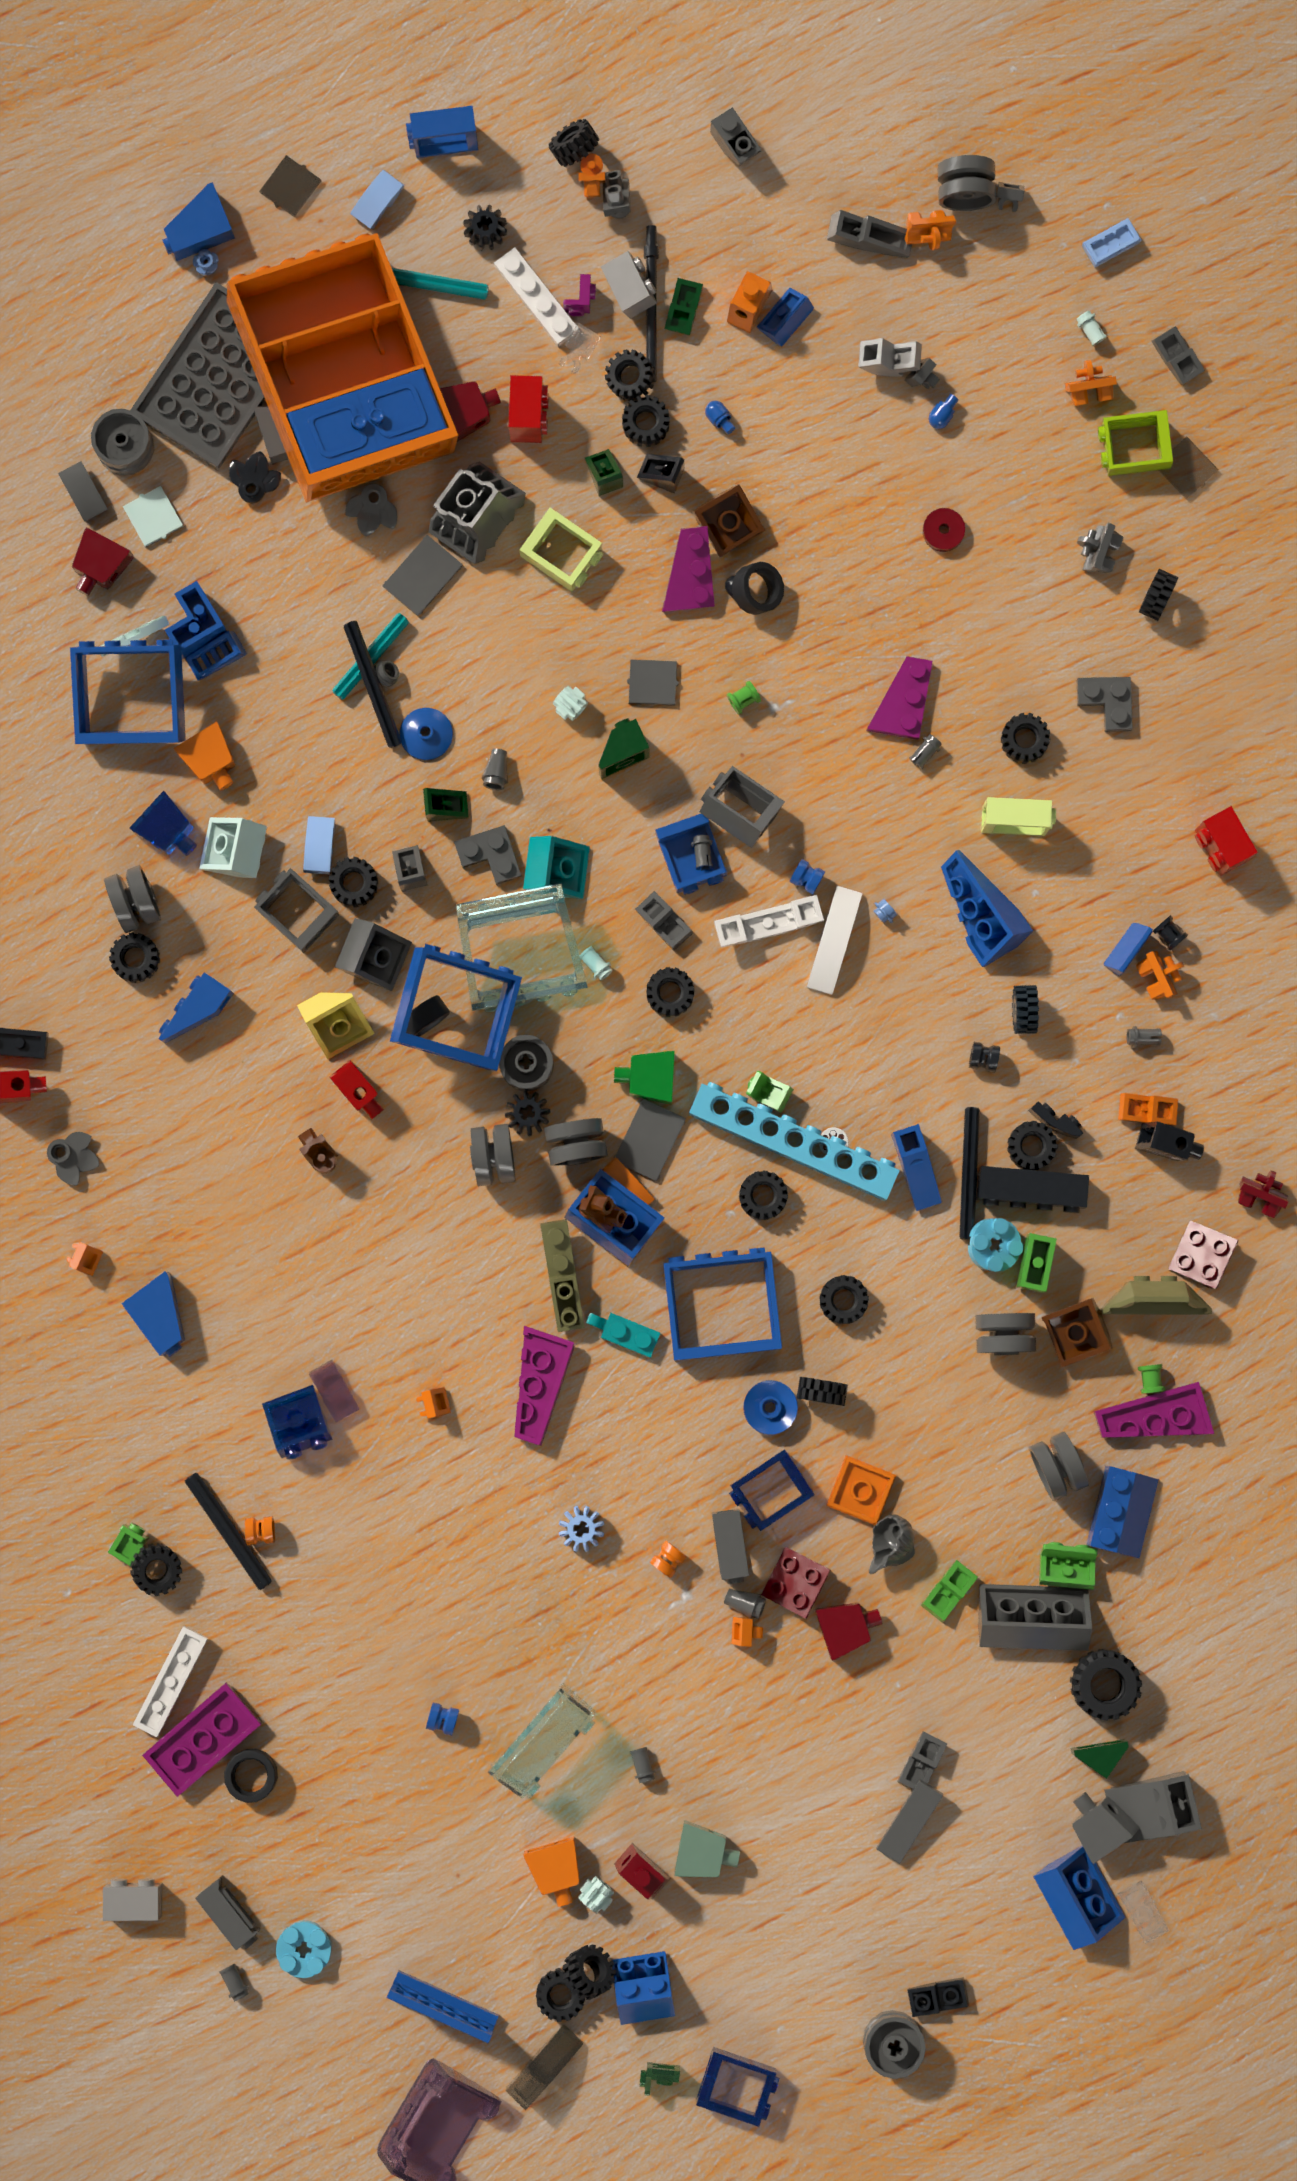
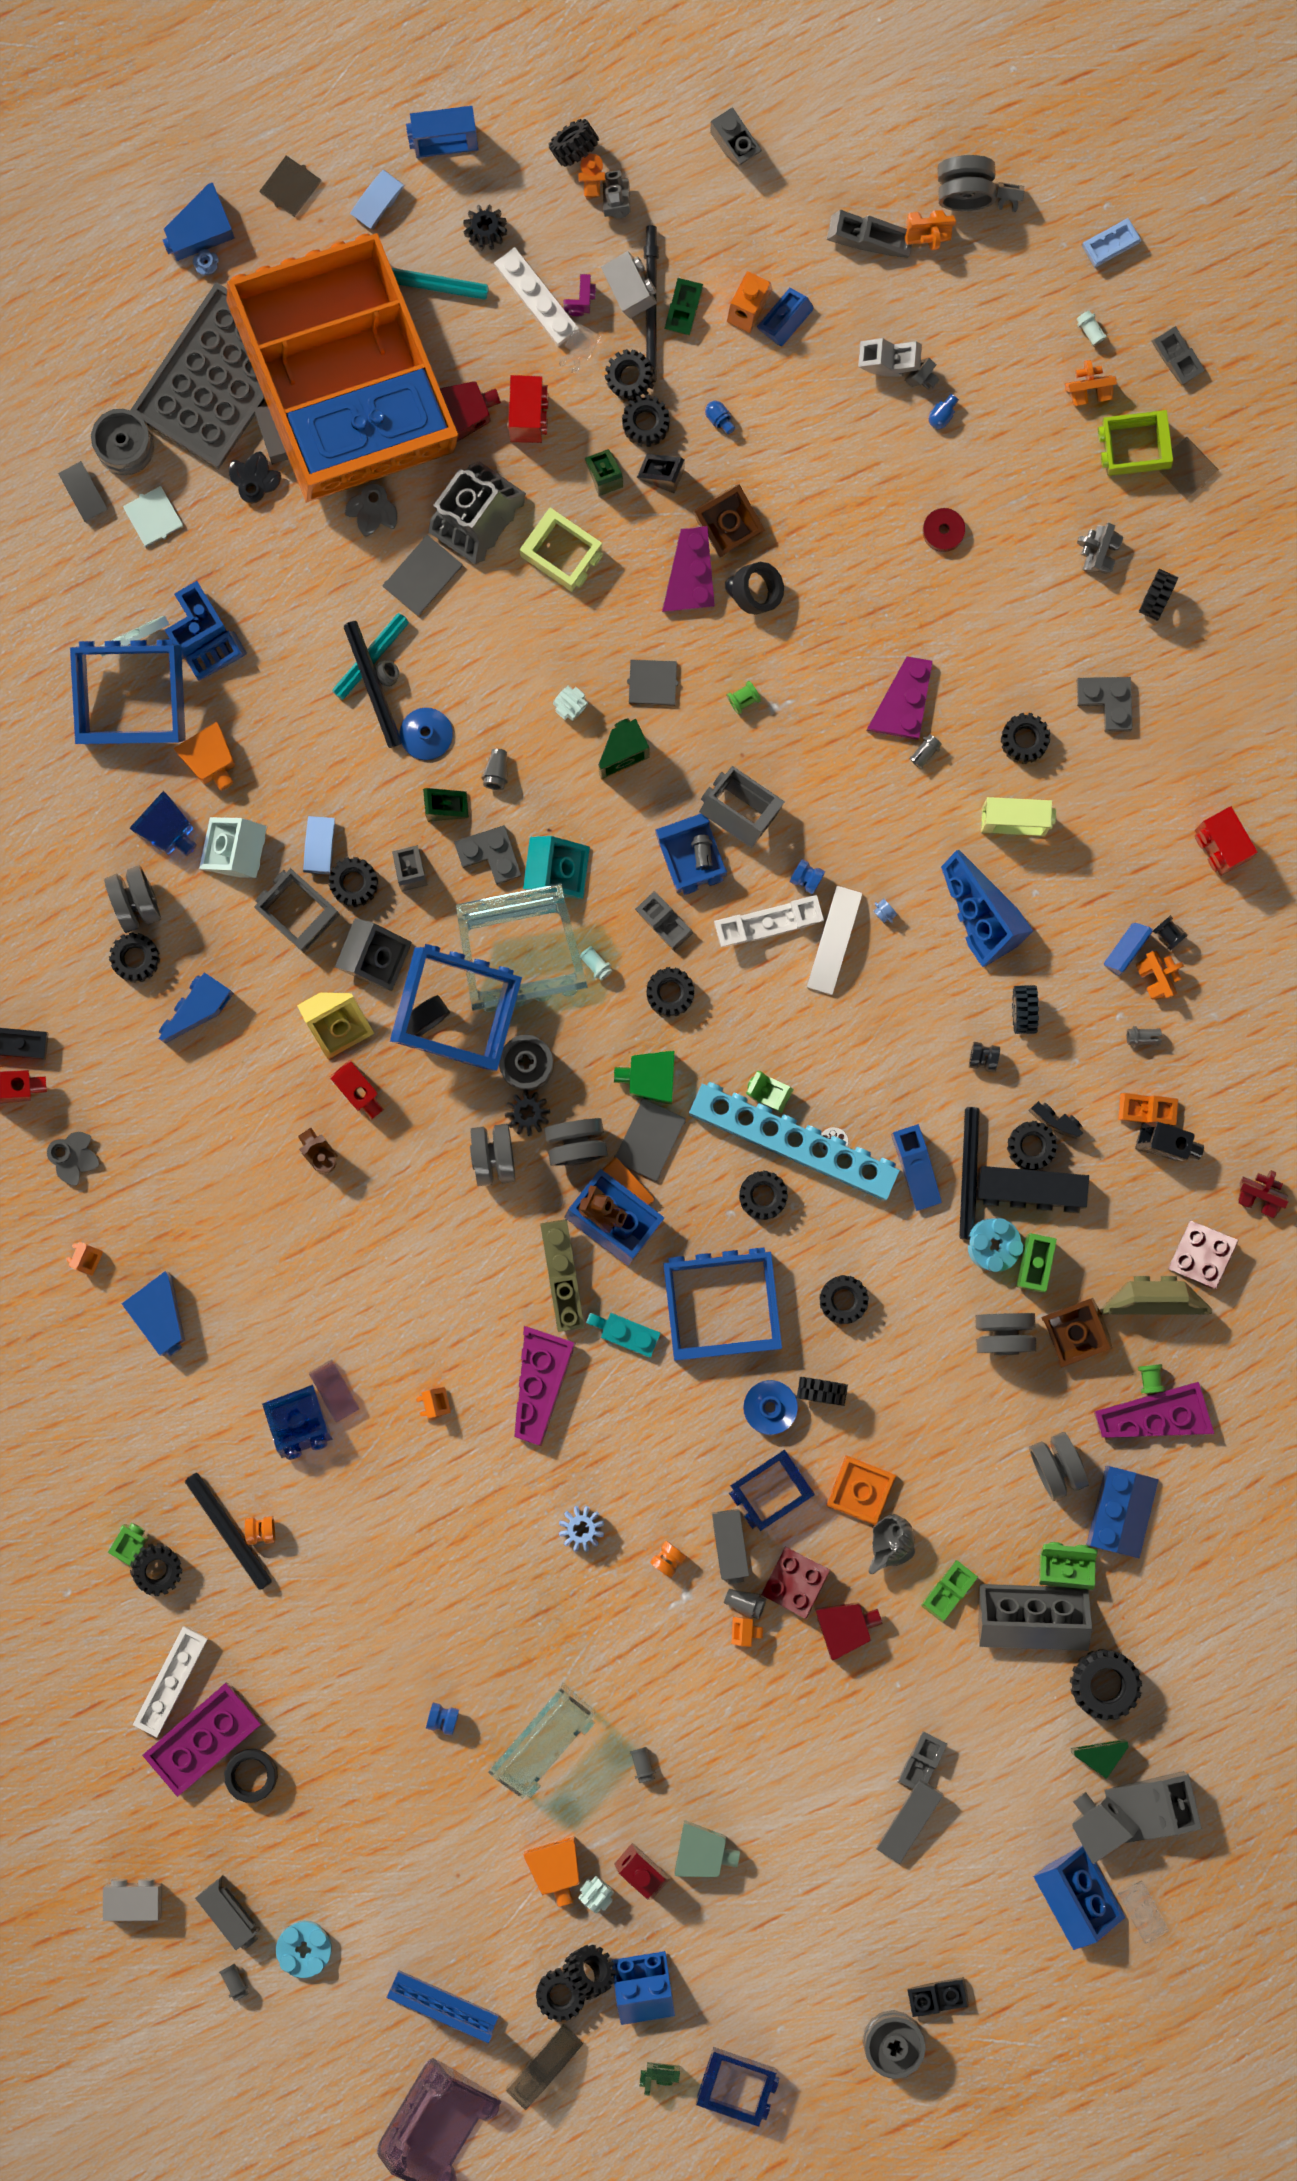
dark red torso [72,527,134,596] -> none

